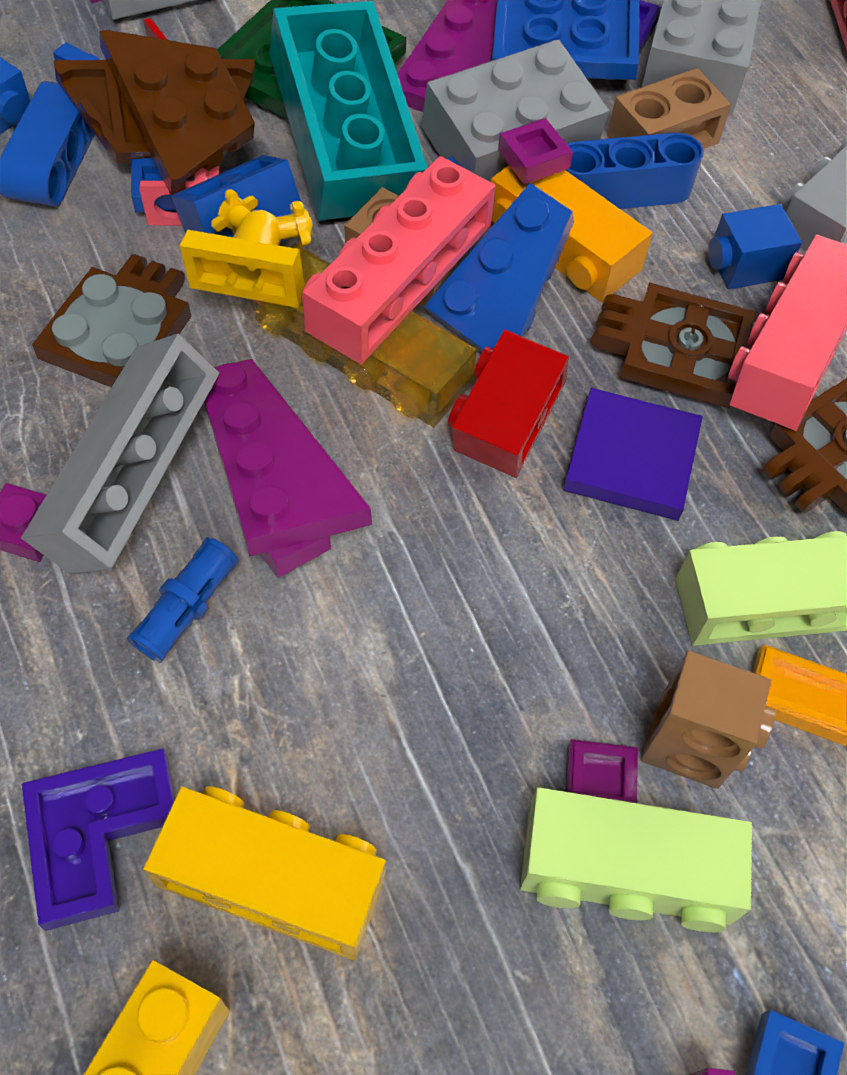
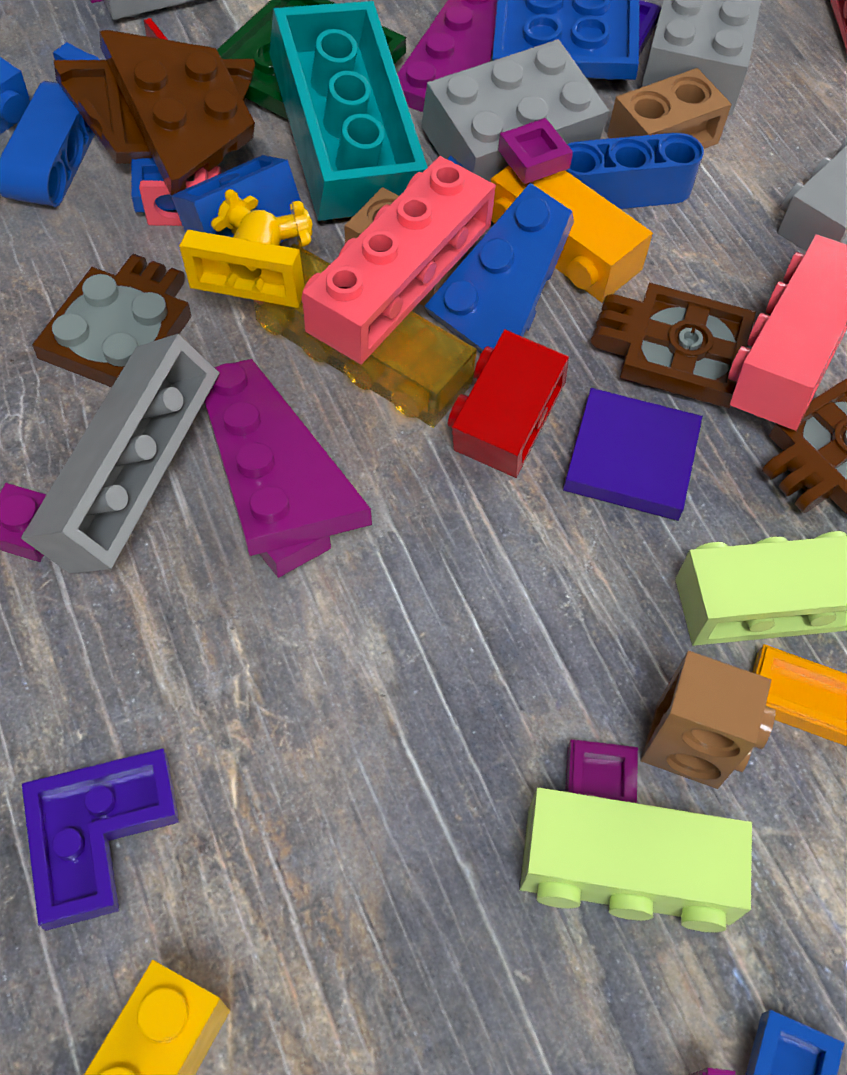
blue pin [127,537,239,663] -> none
yellow brick [143,786,386,961] -> none
blue brick [708,204,802,290] -> none

